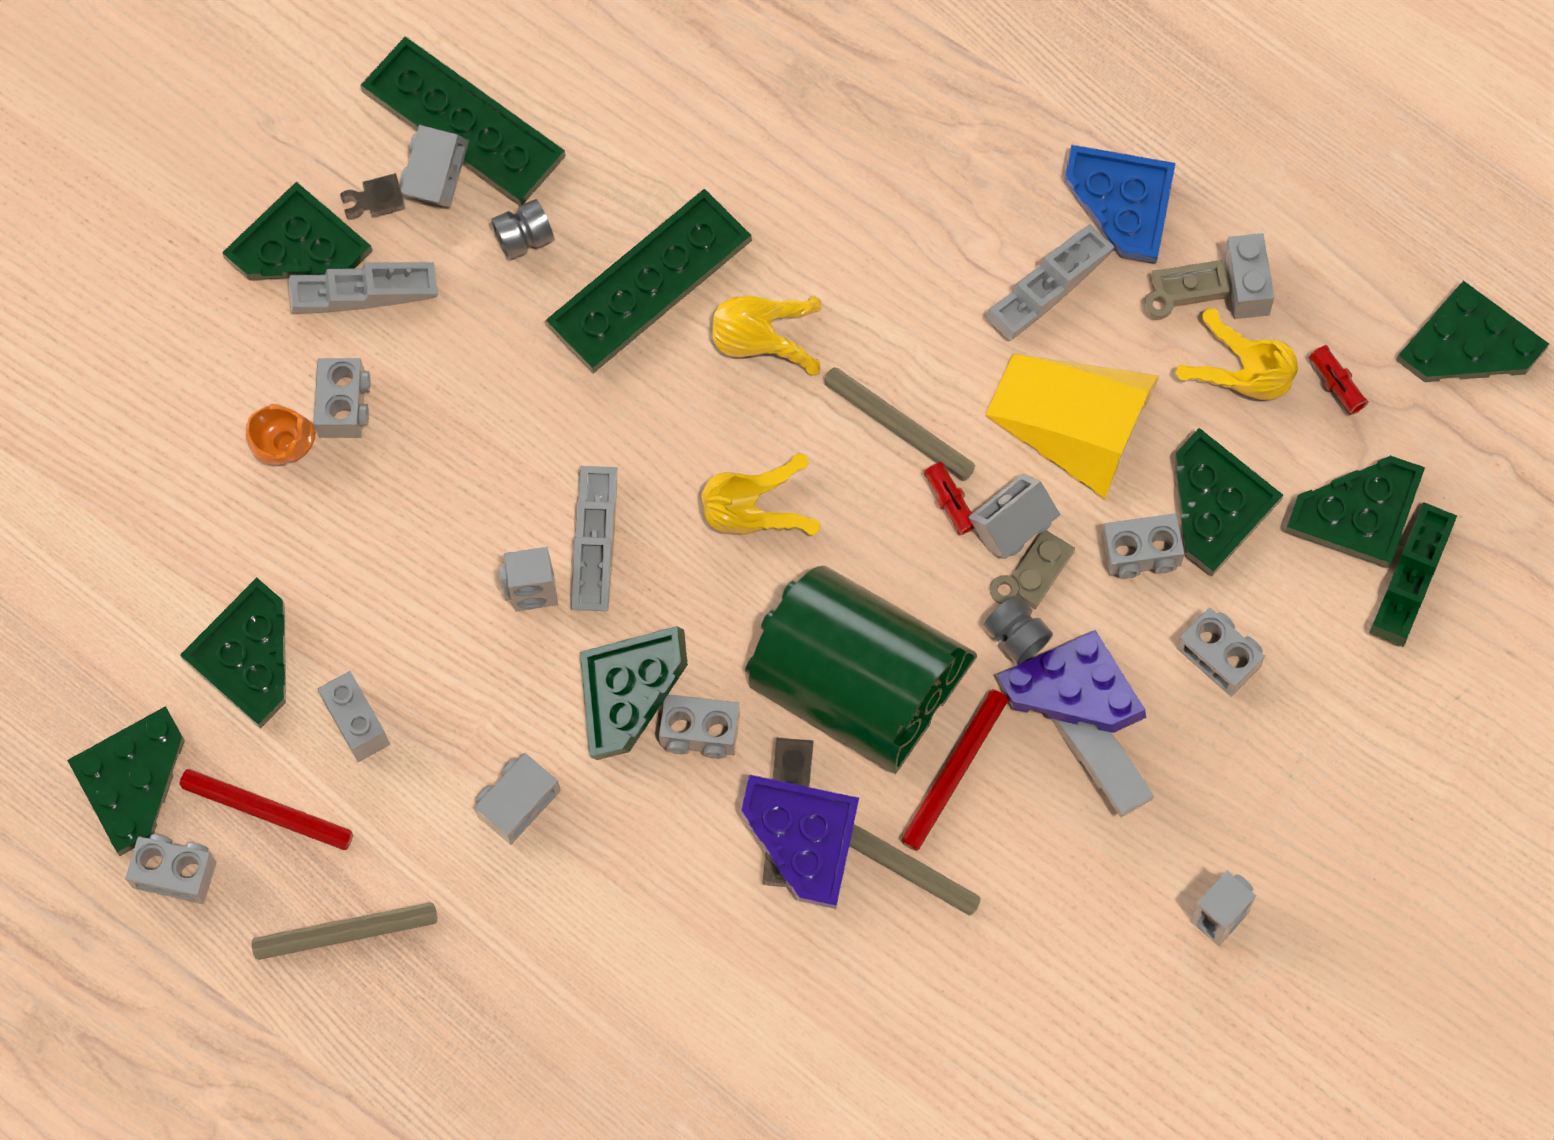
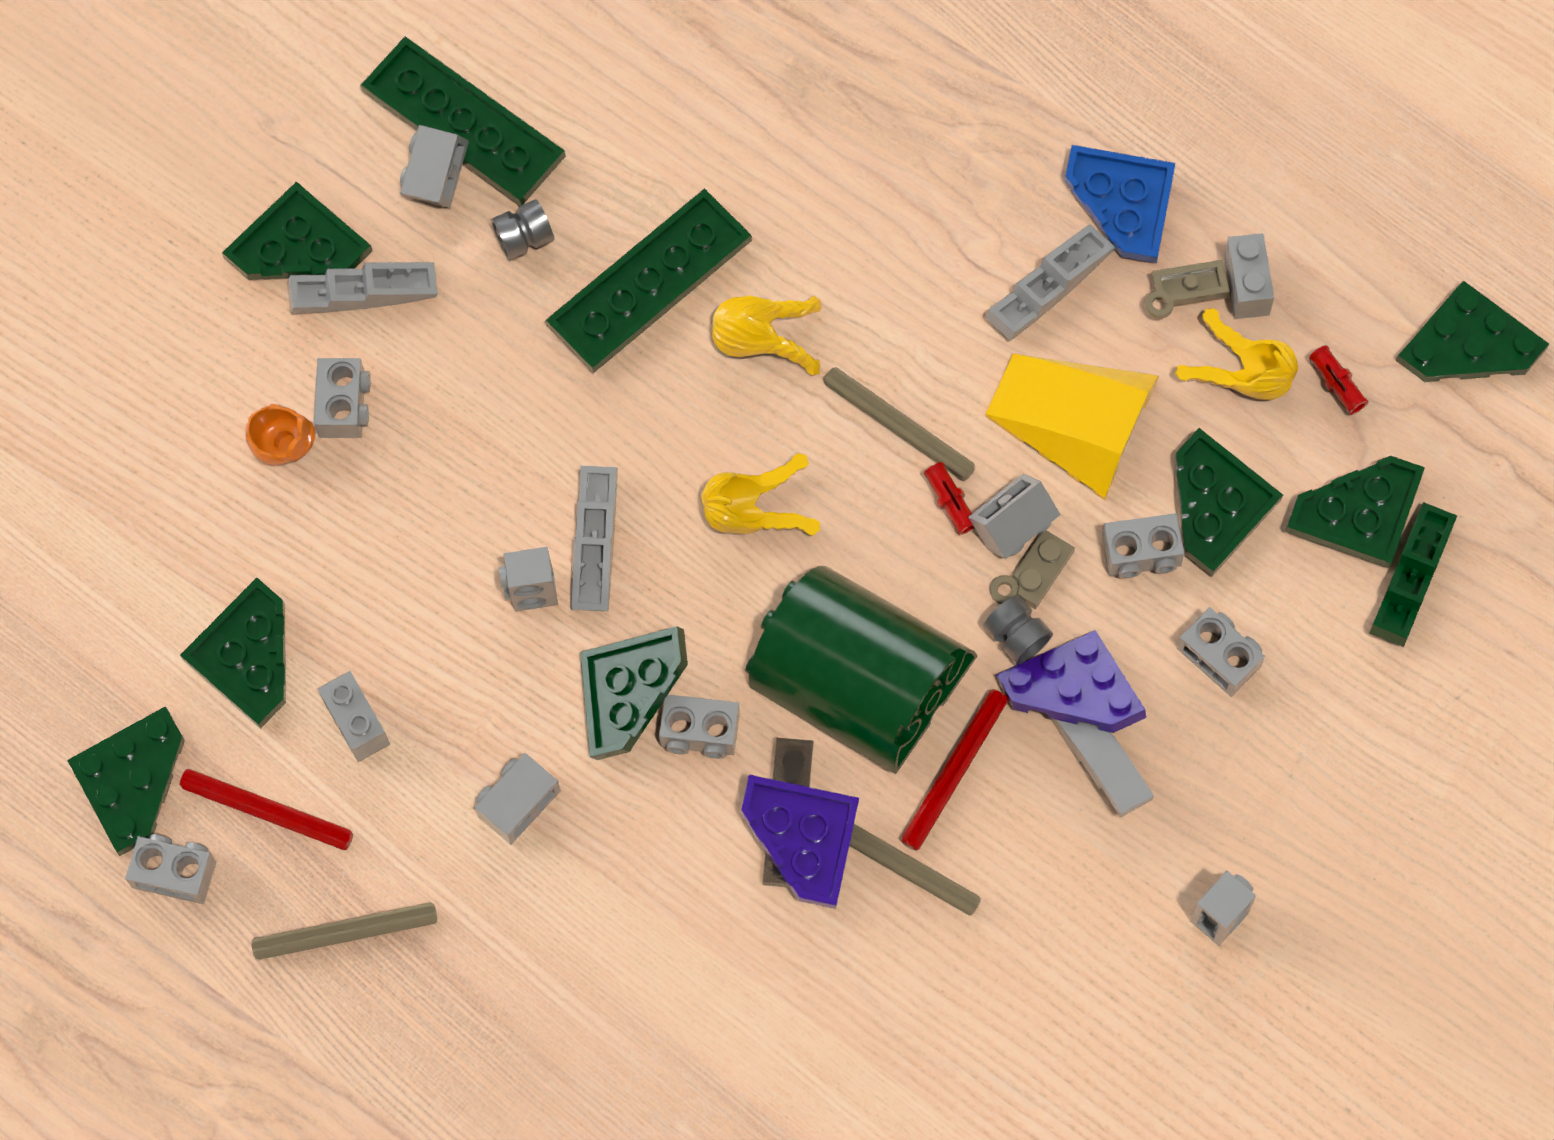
clear smoke plate [340,173,406,220] -> none

